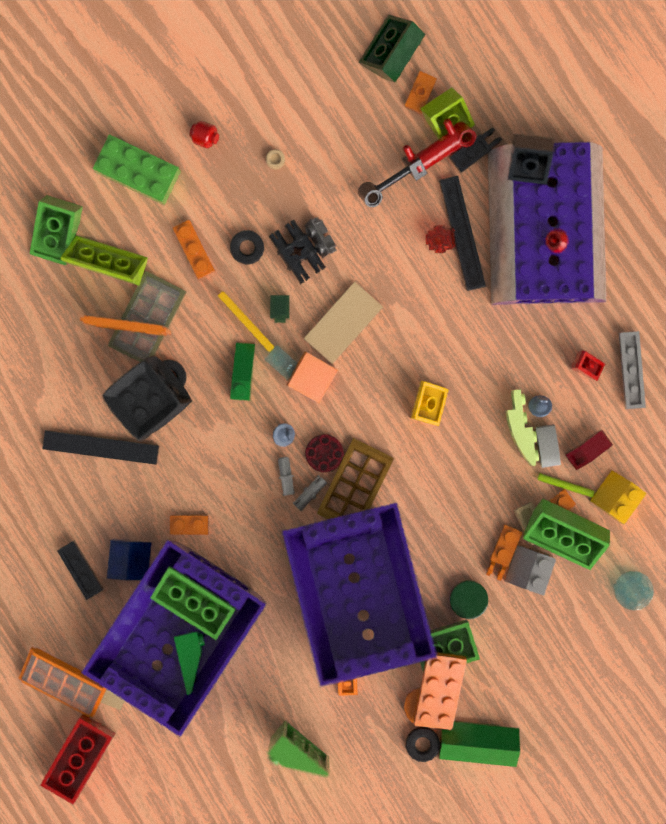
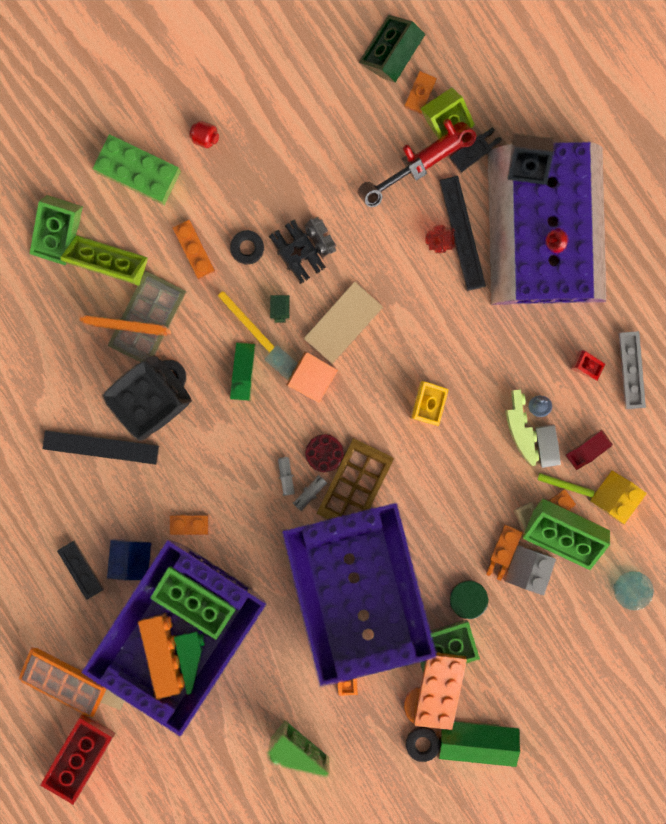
tan tile [266,149,285,170] -> none
sand blue hat [273,423,295,447] -> none
none -> orange brick [138,613,185,699]

